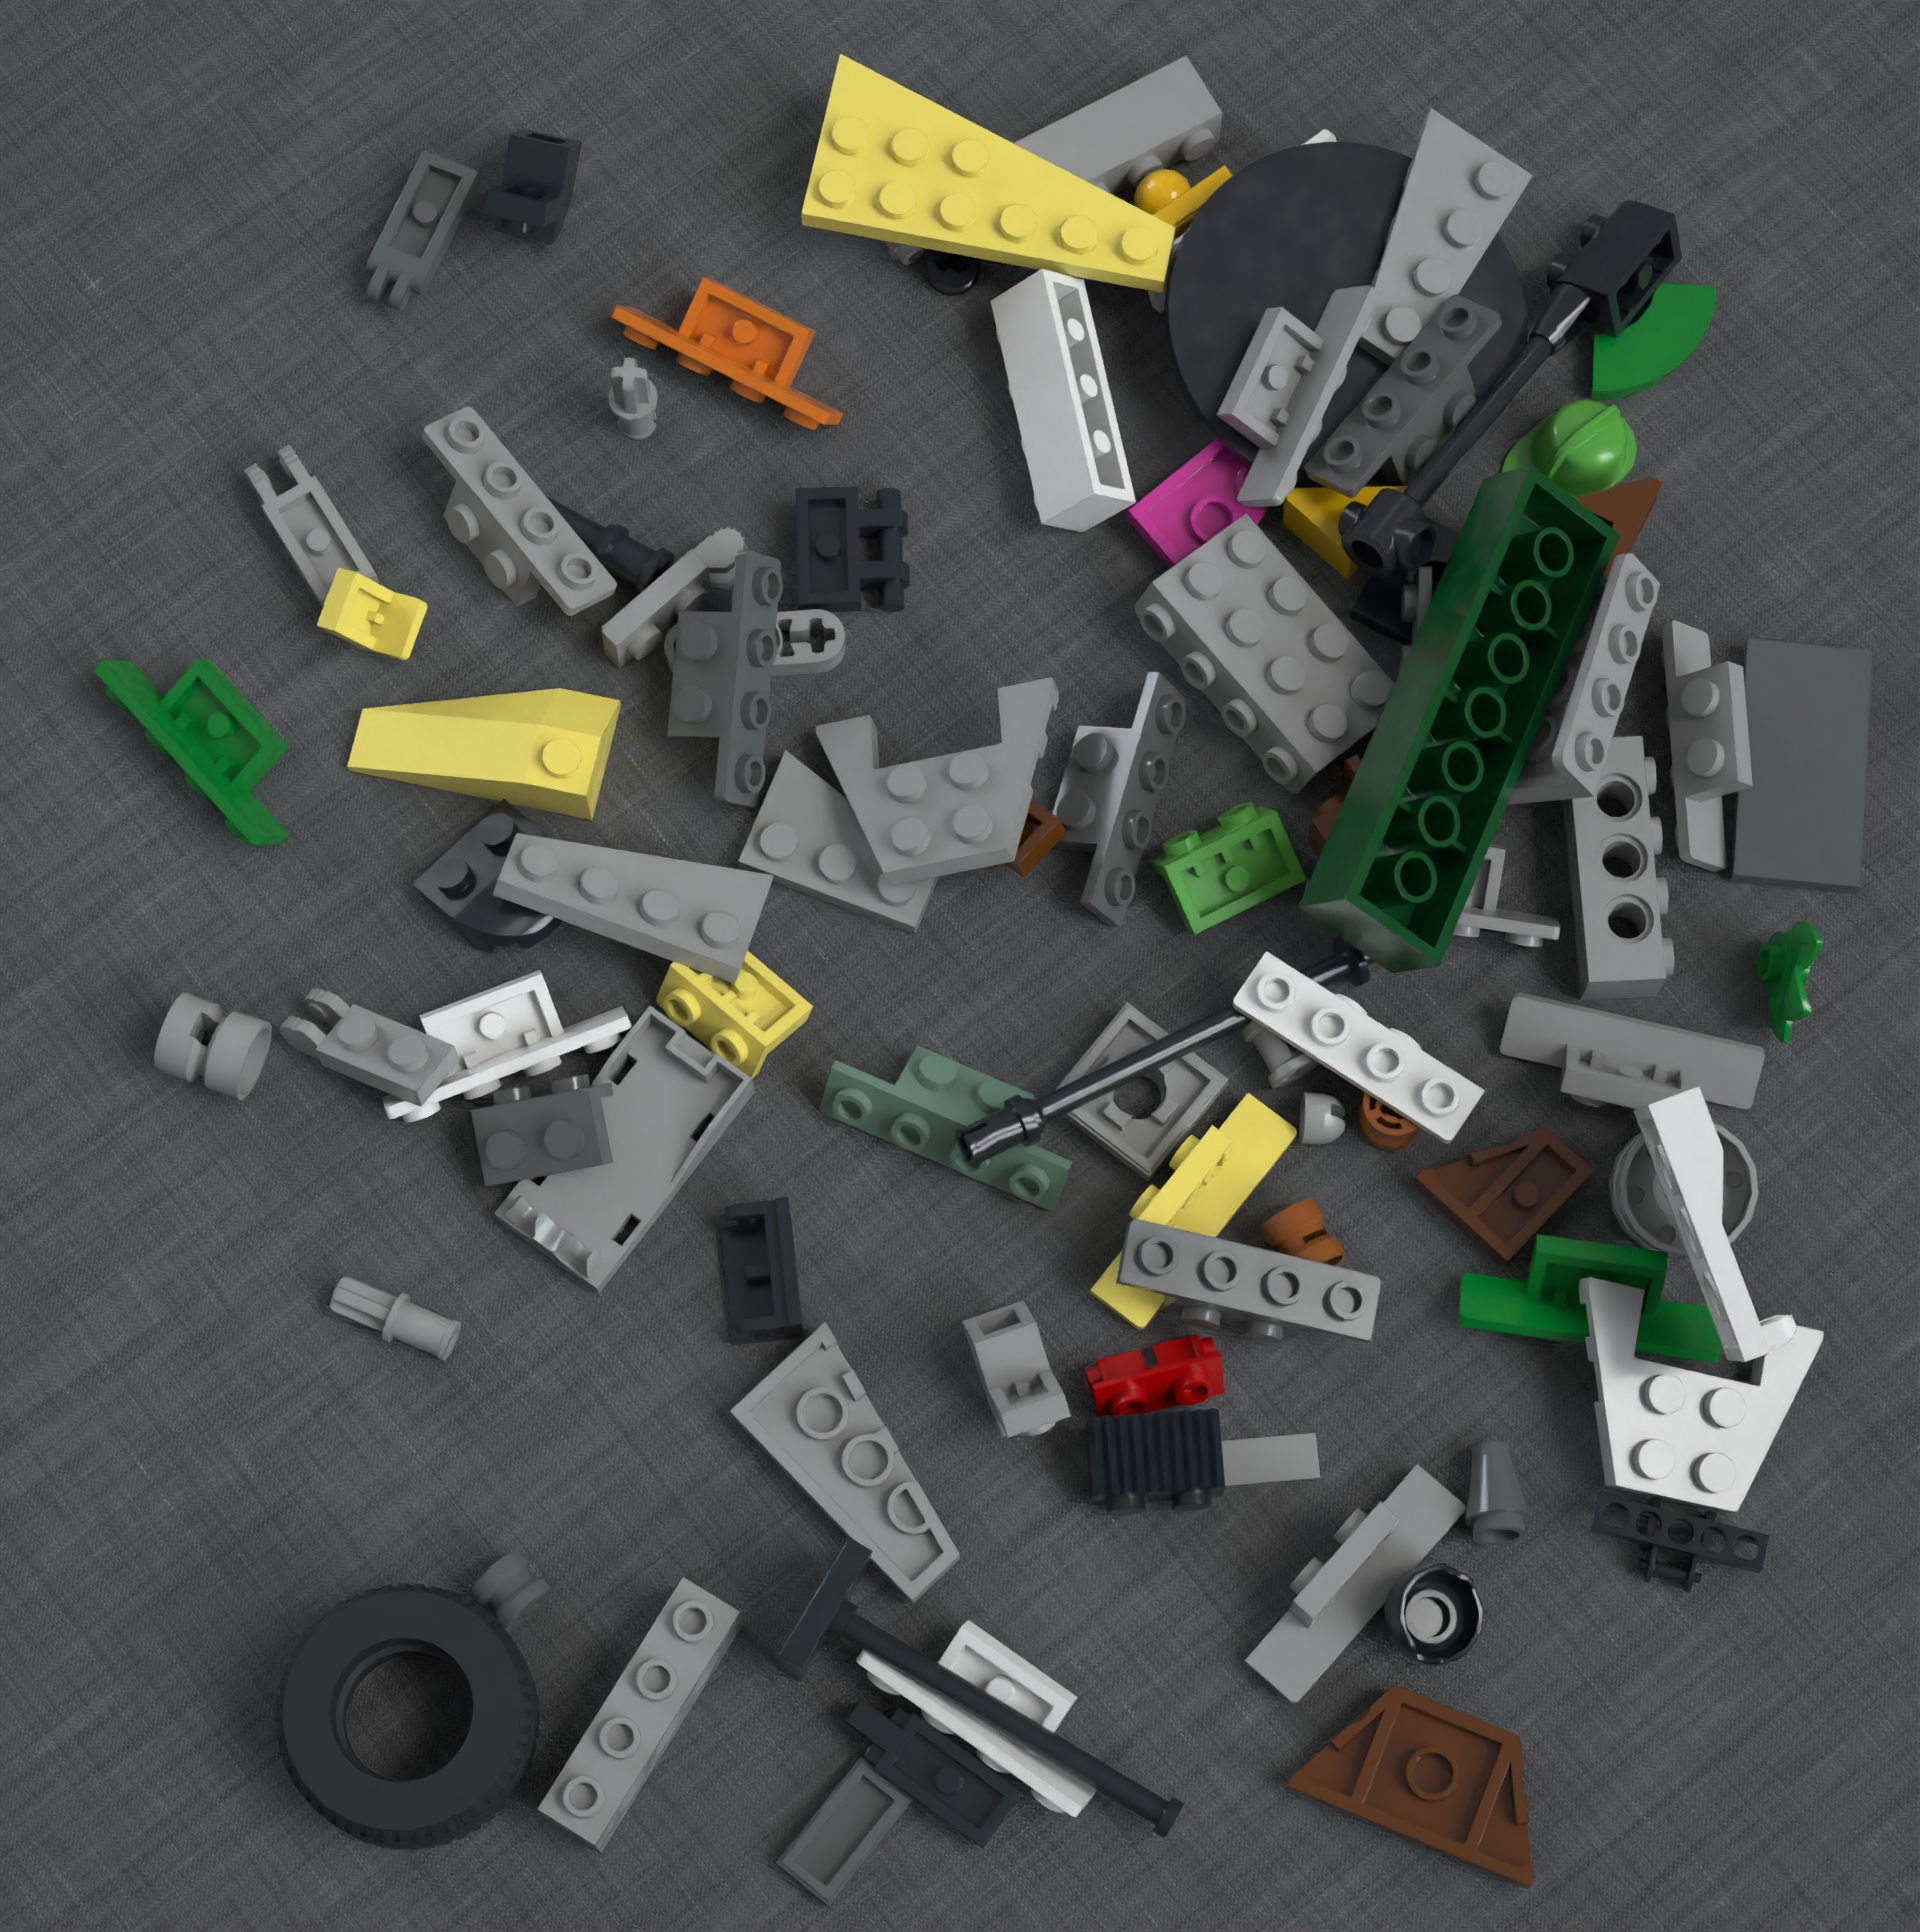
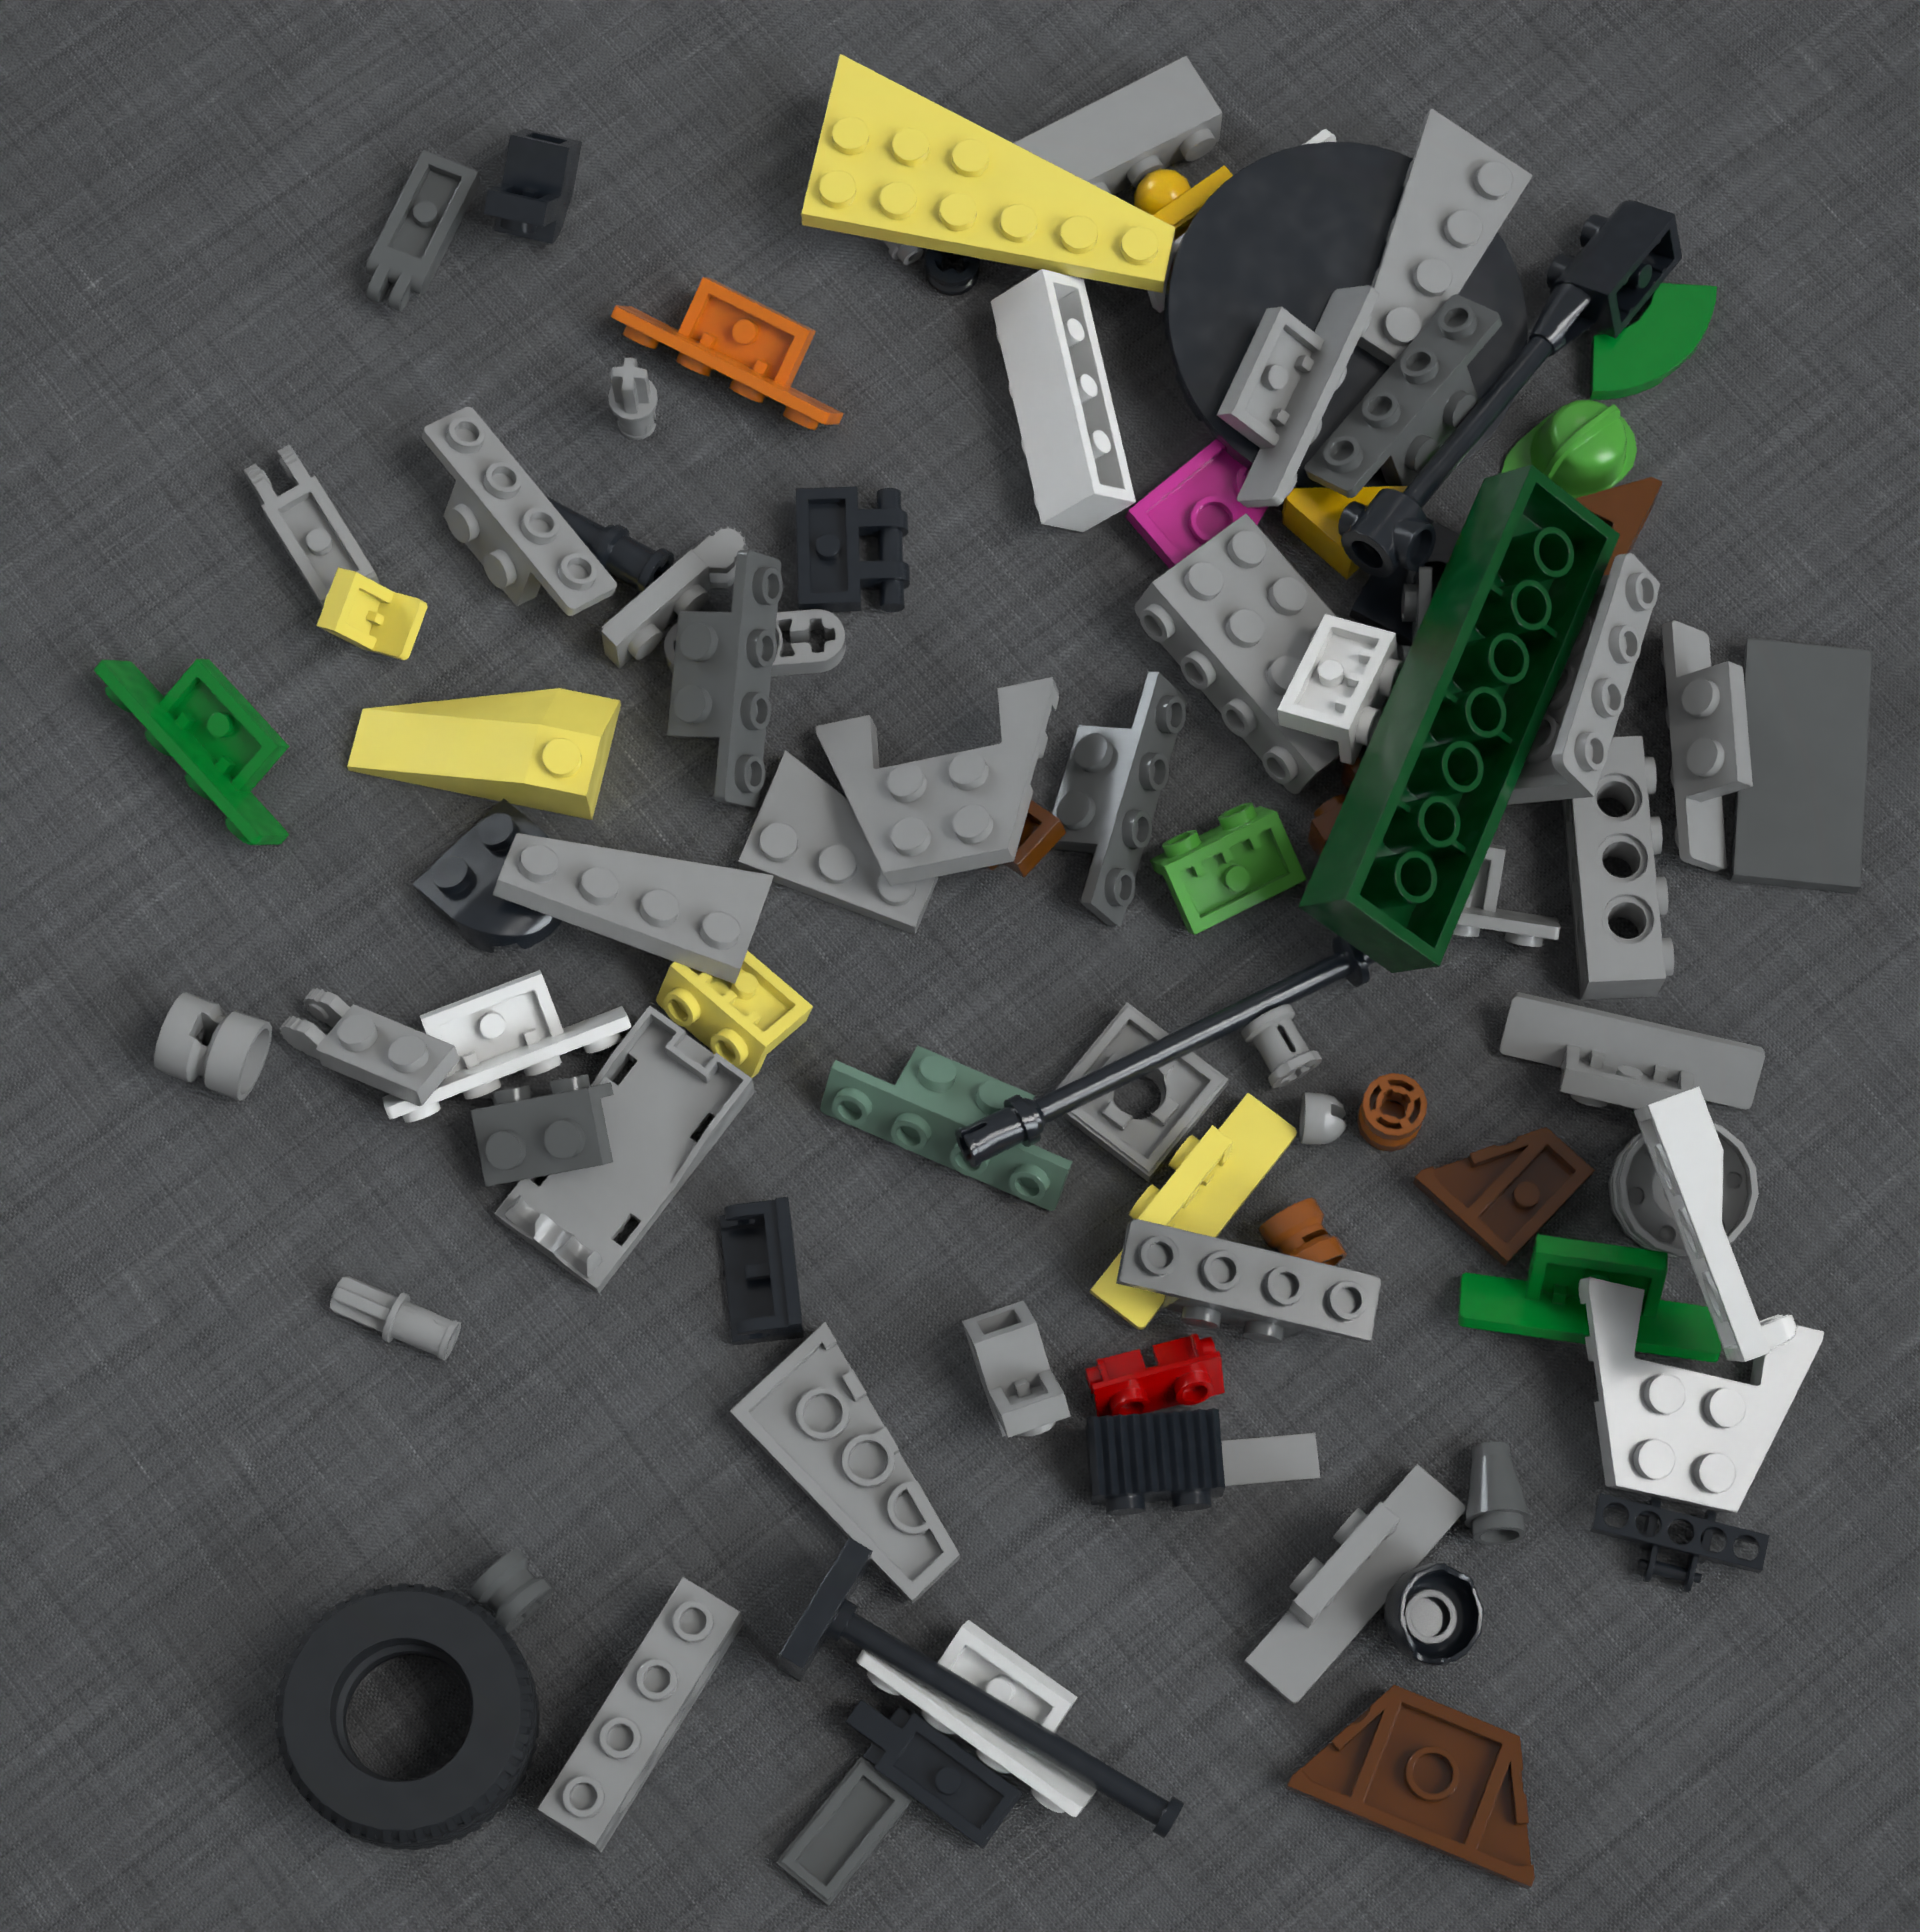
white bracket [1233,951,1485,1144] -> none
green plate [1756,921,1823,1044] -> none
none -> white bracket [1277,614,1404,765]

